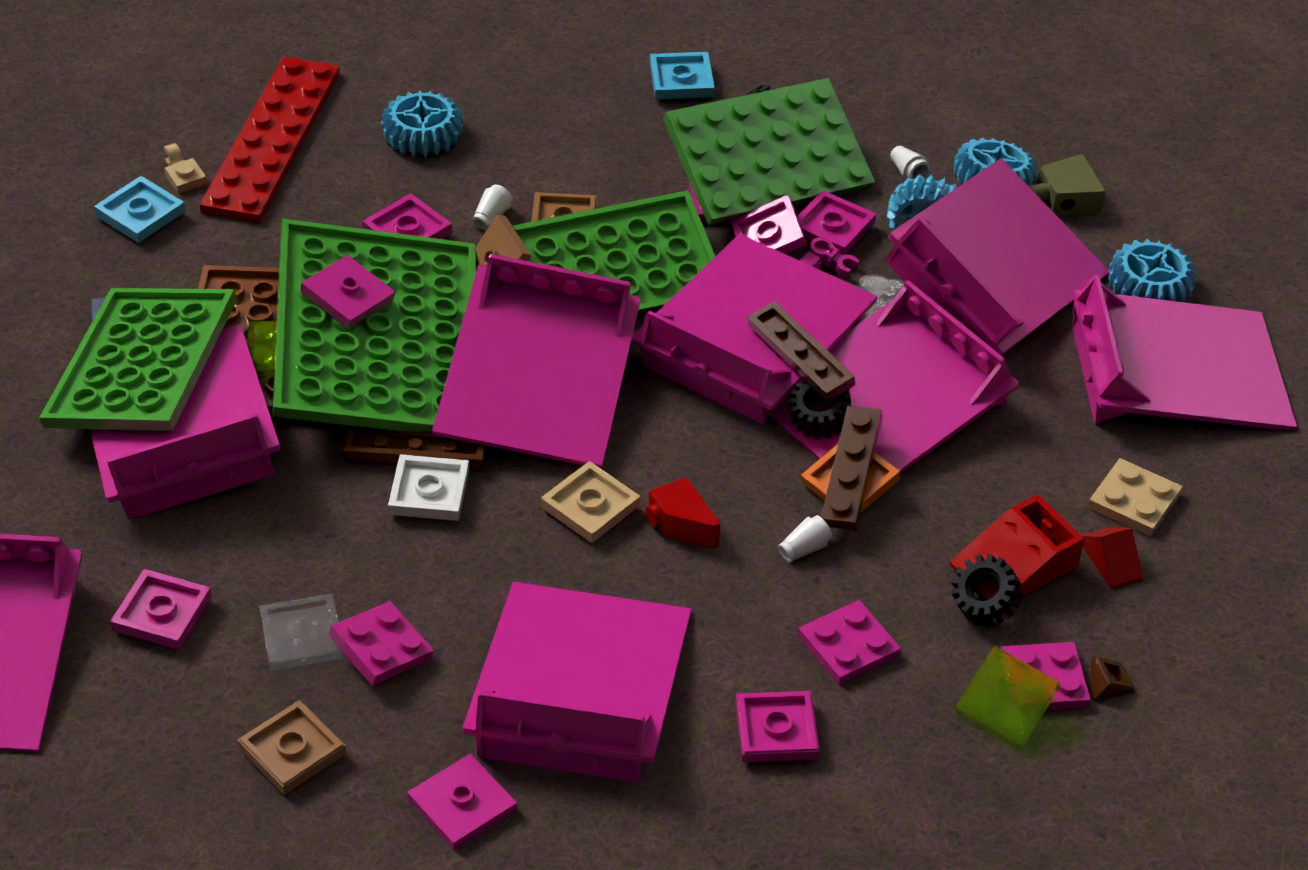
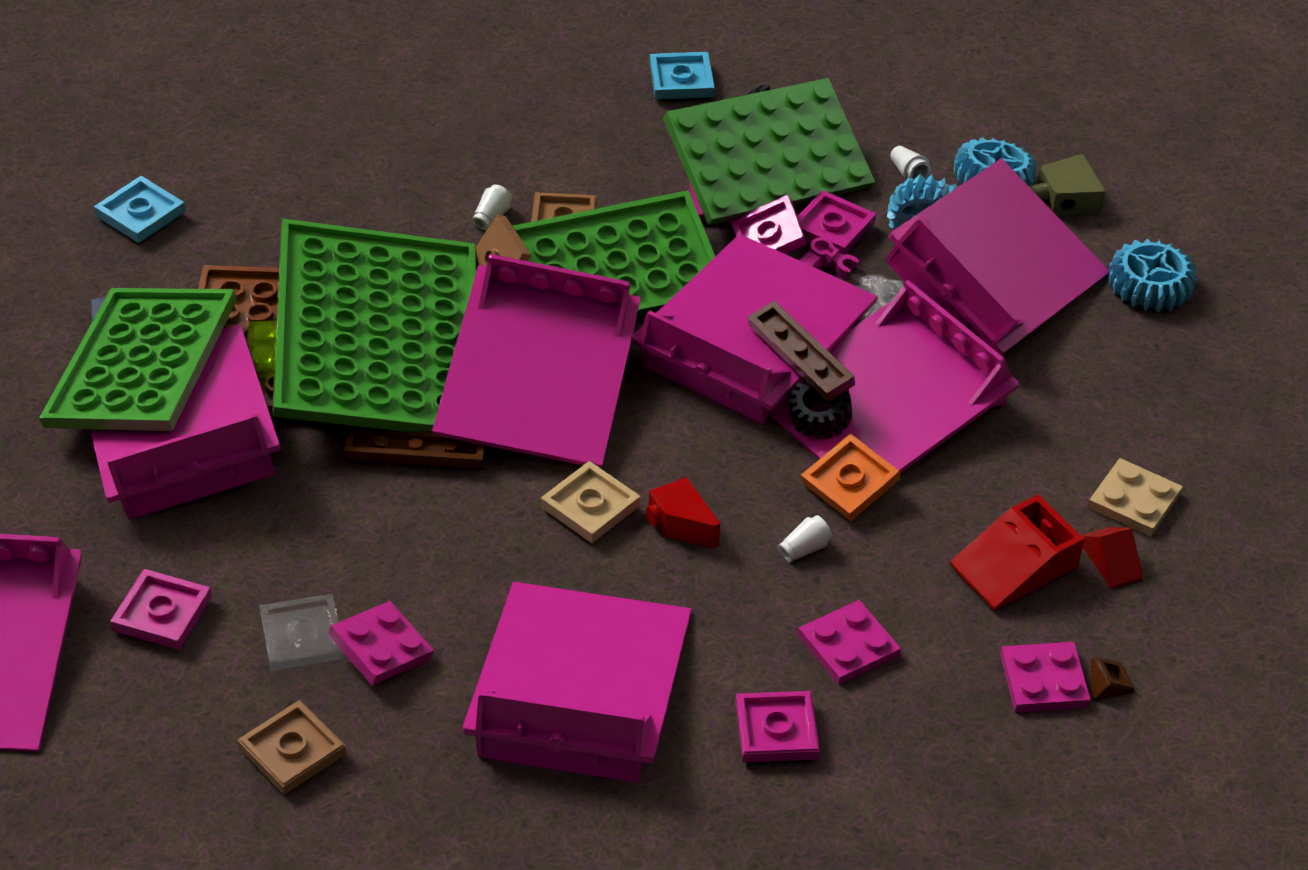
tan plate [164,143,207,194] -> none
red plate [199,56,340,223] -> none
dark pink plate [300,255,396,329] -> none
dark pink plate [362,193,453,239] -> none
medium azure gear [381,90,464,158] -> none
white plate [388,454,469,521] -> none
dark pink plate [407,753,517,851] -> none
reddish brown plate [821,406,882,531] -> none
black tyre [951,554,1022,626] -> none
clear neon green plate [954,645,1061,749] -> none
dark pink door [1072,275,1297,430] -> none

